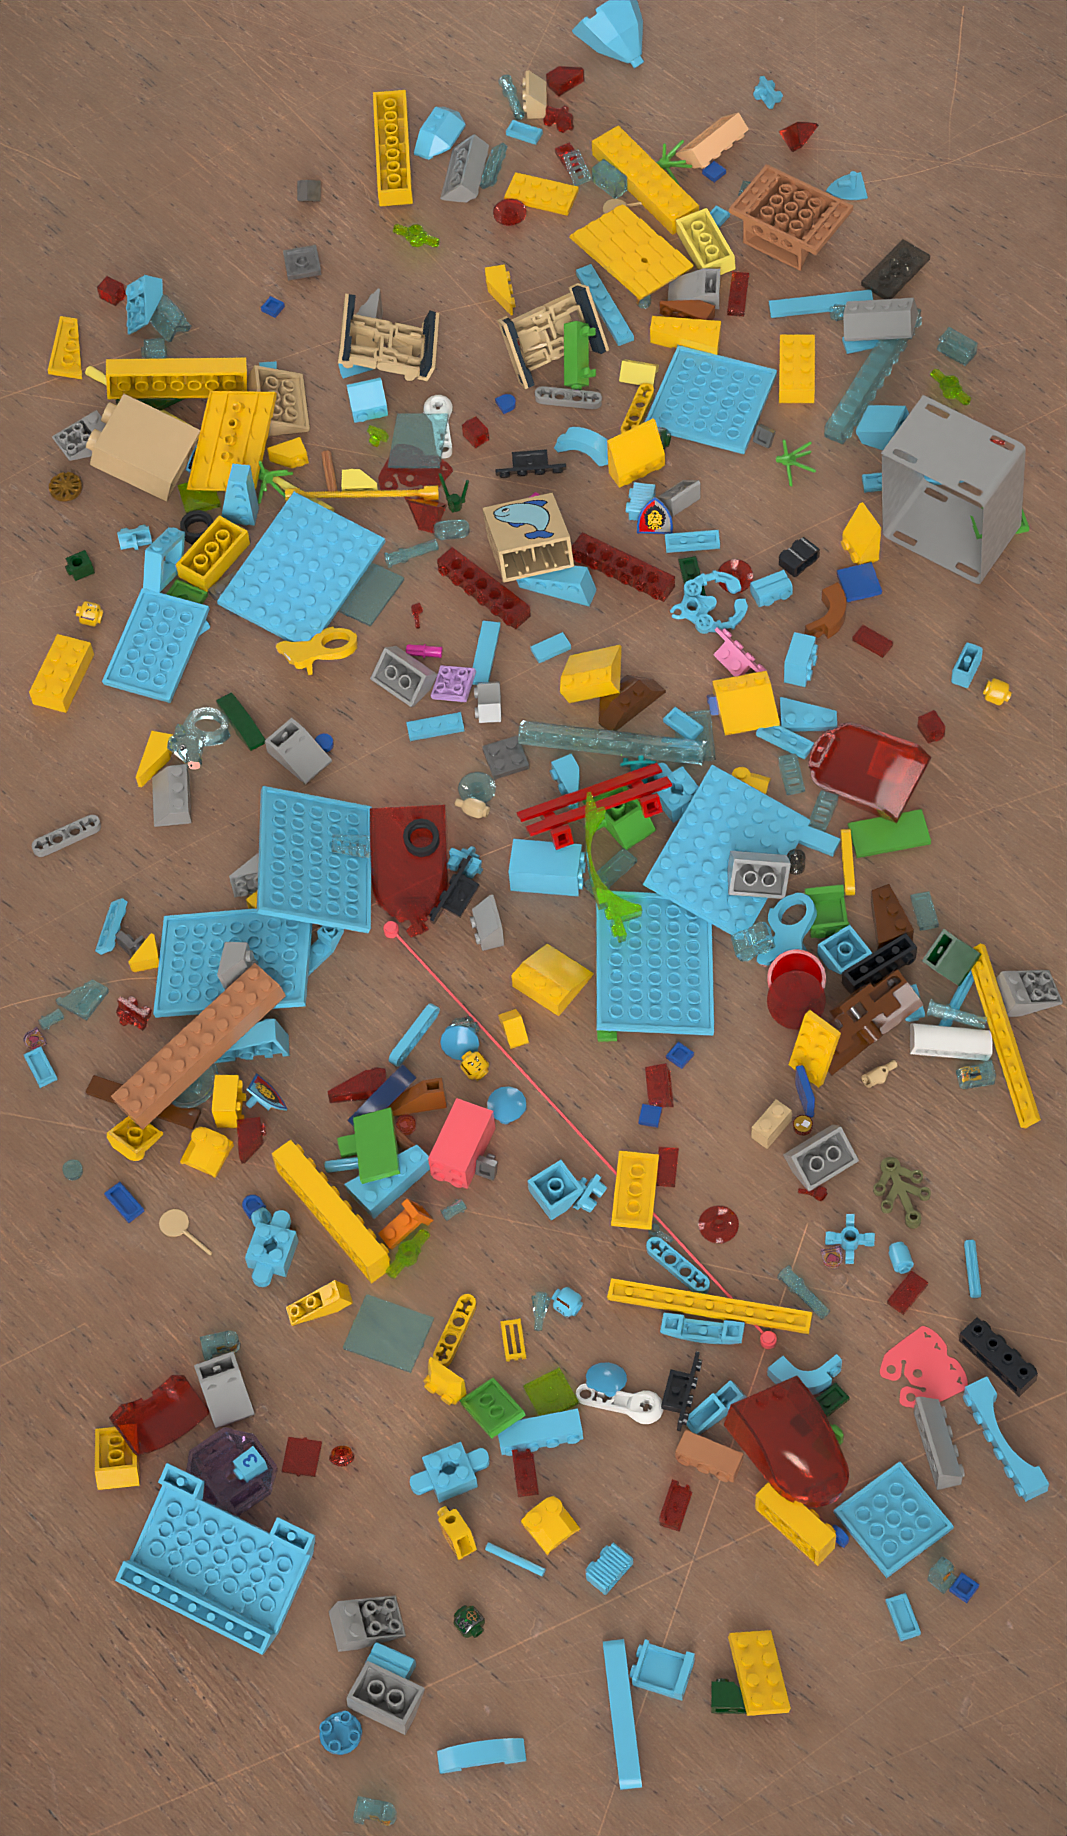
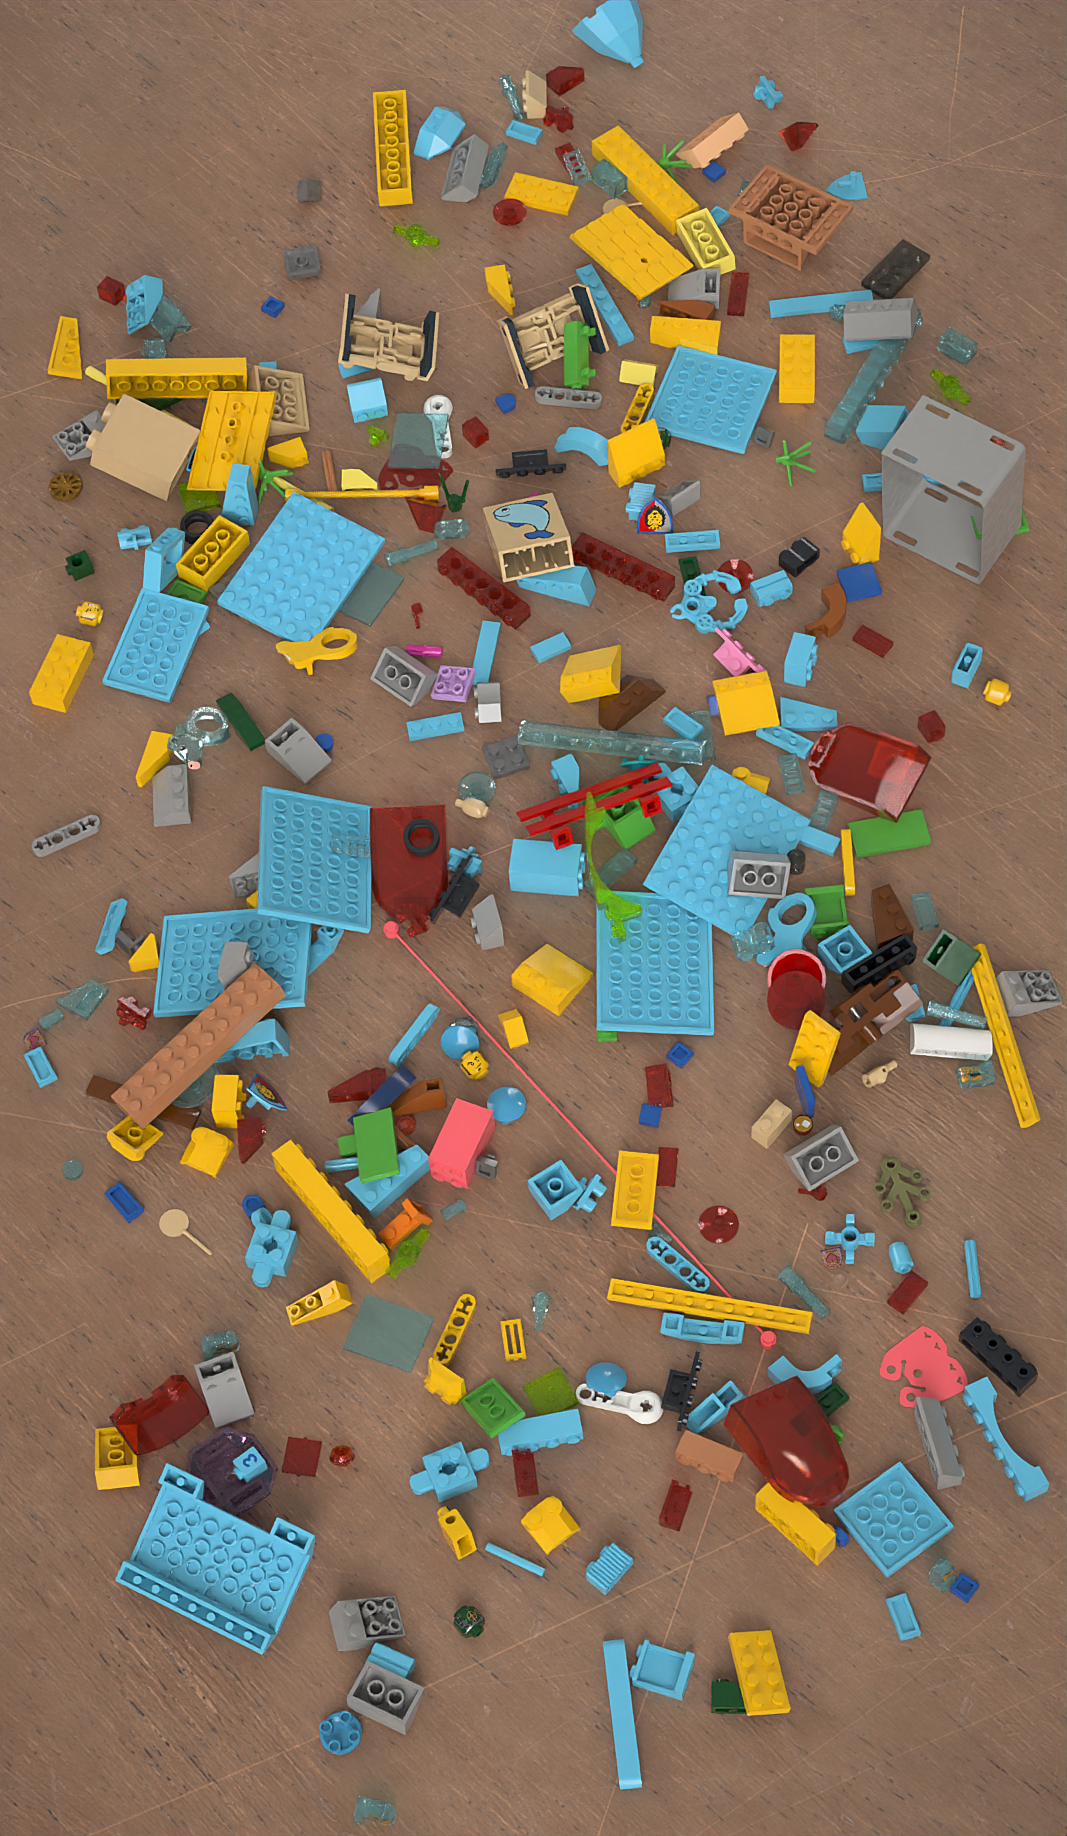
medium azure slope [437,1738,527,1774] -> none
medium azure head [552,1287,583,1317] -> none

